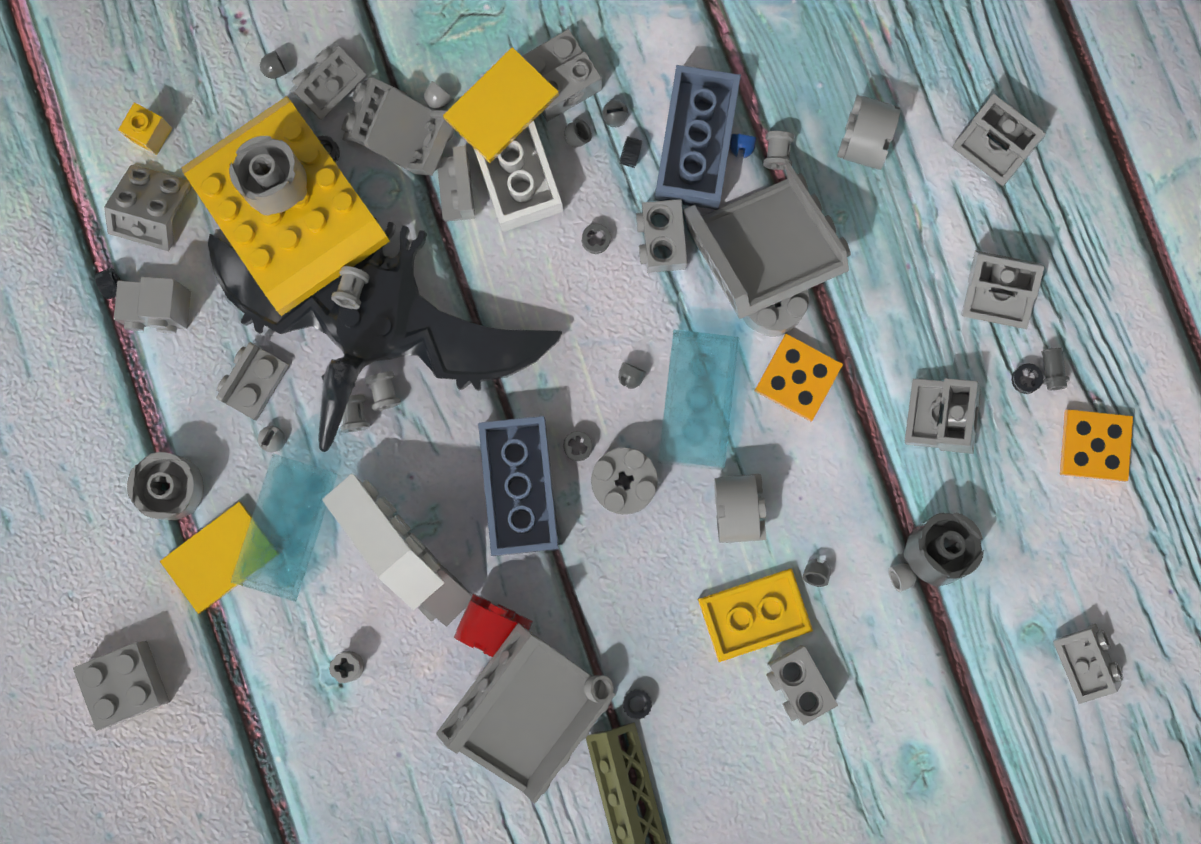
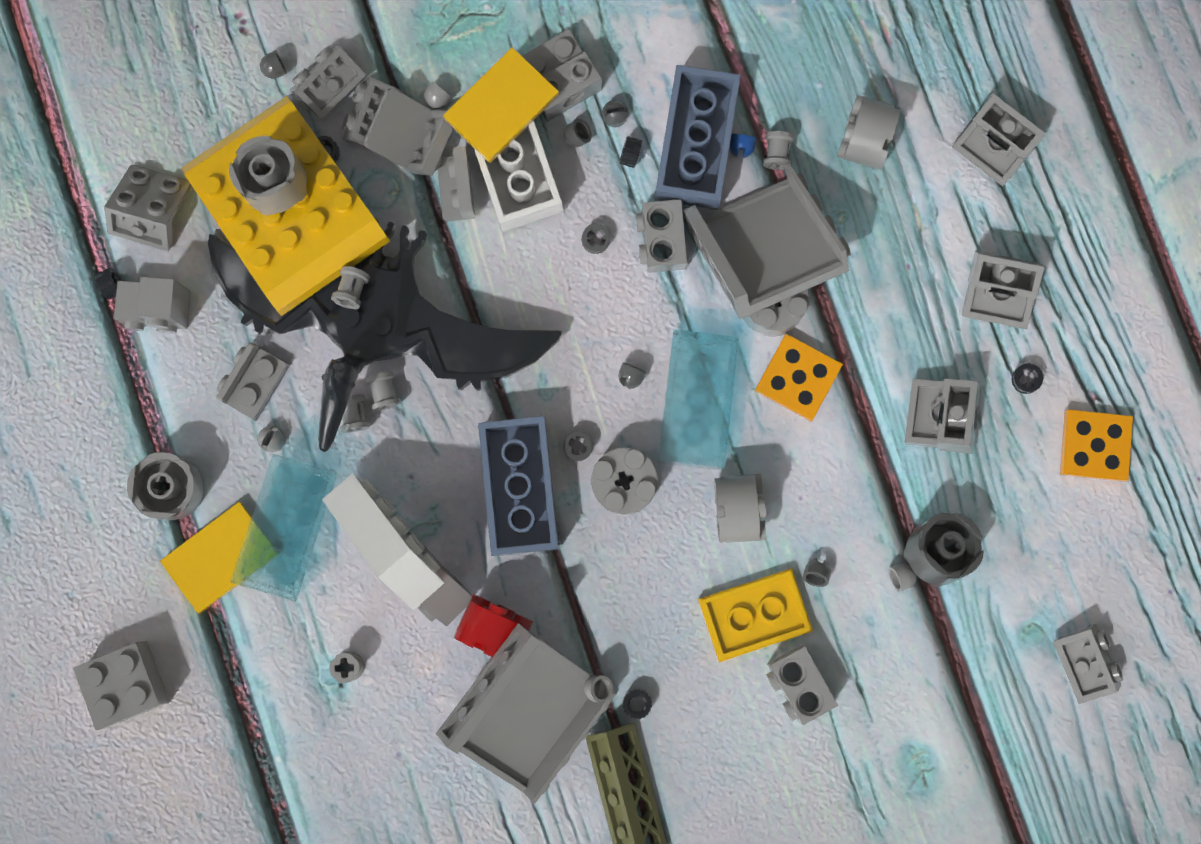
yellow brick [118,102,172,155] -> none
dark grey pin [1041,348,1070,391] -> none

